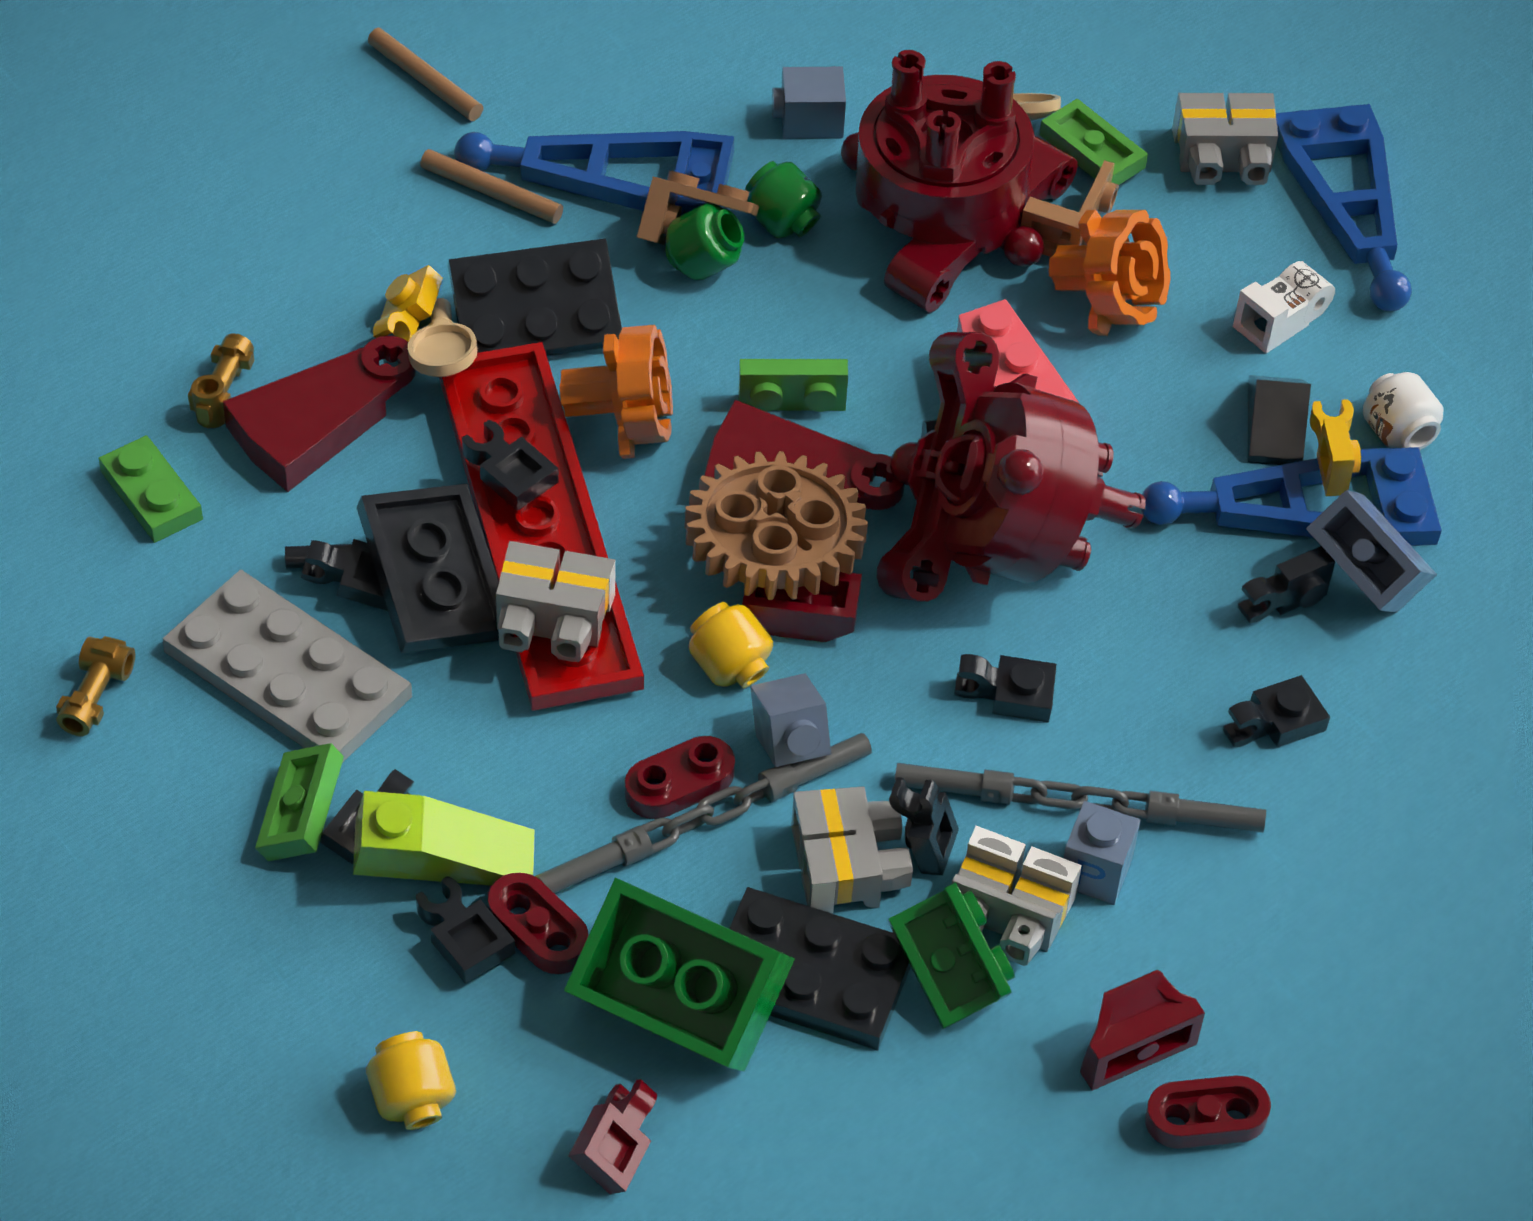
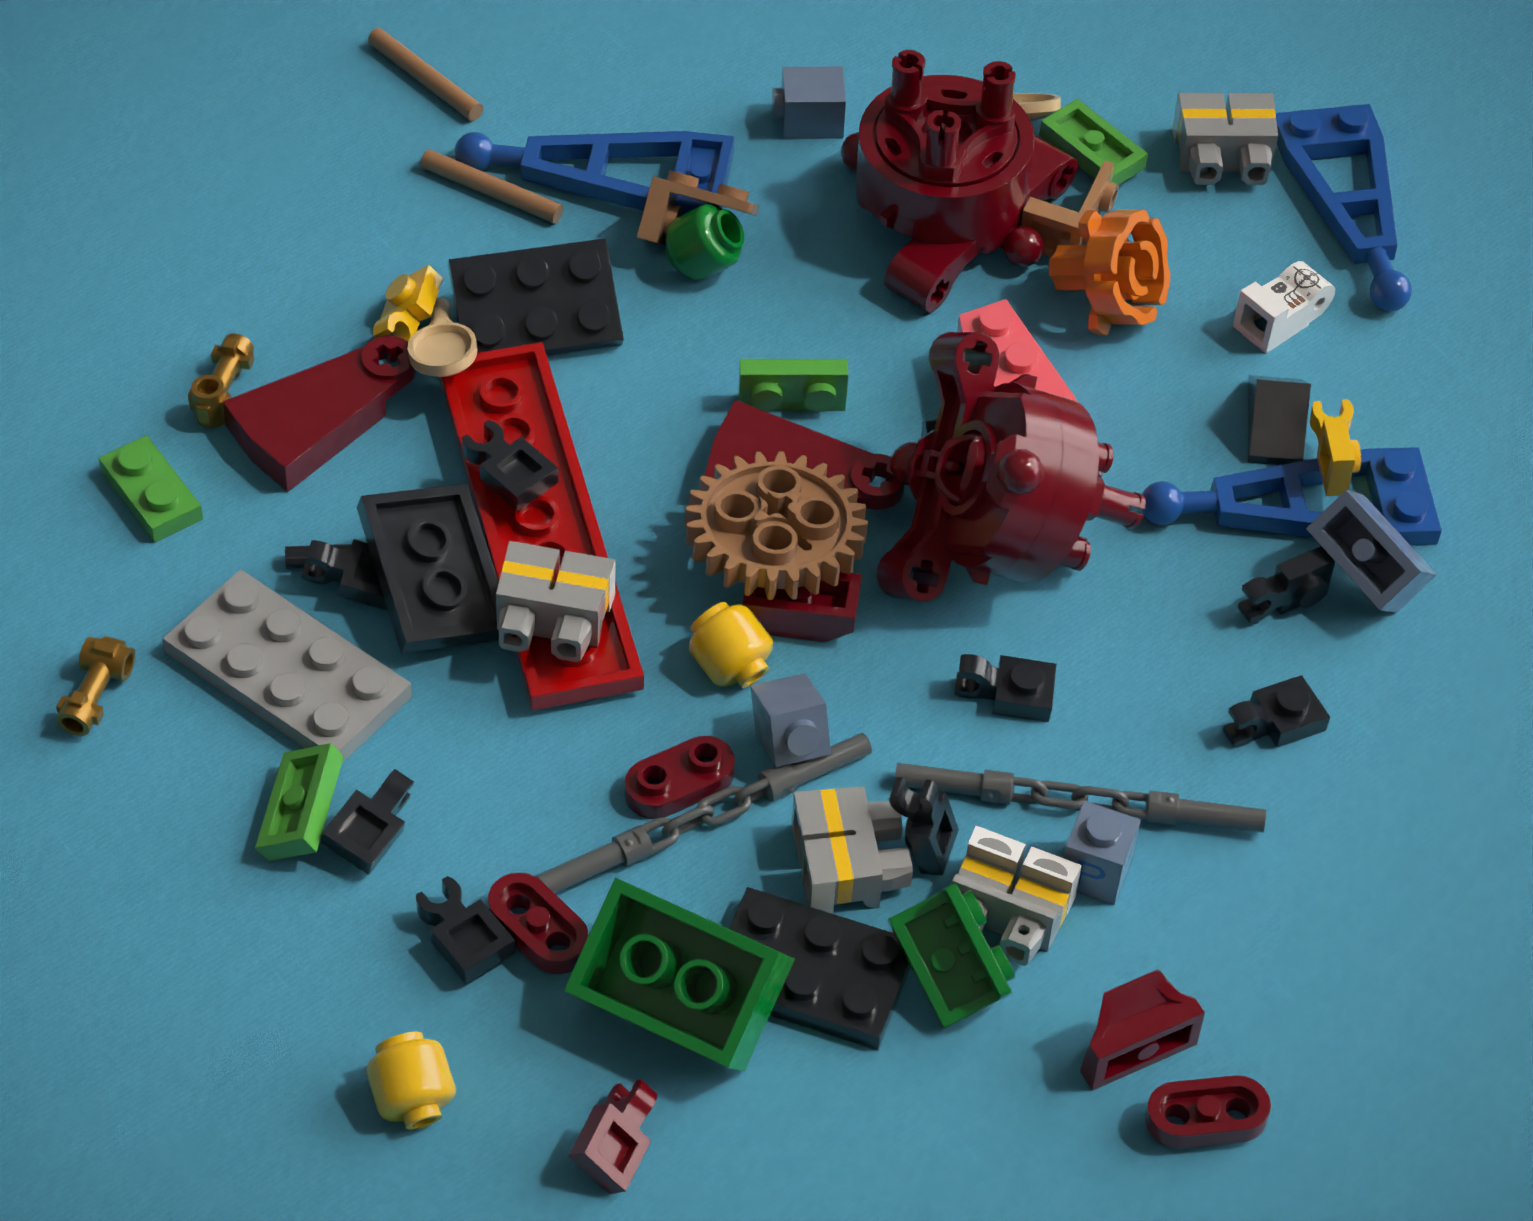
lime slope [353,791,535,886] -> none
orange piece [559,324,673,459] -> none
green head [745,161,822,238] -> none
white head [1363,372,1443,450] -> none

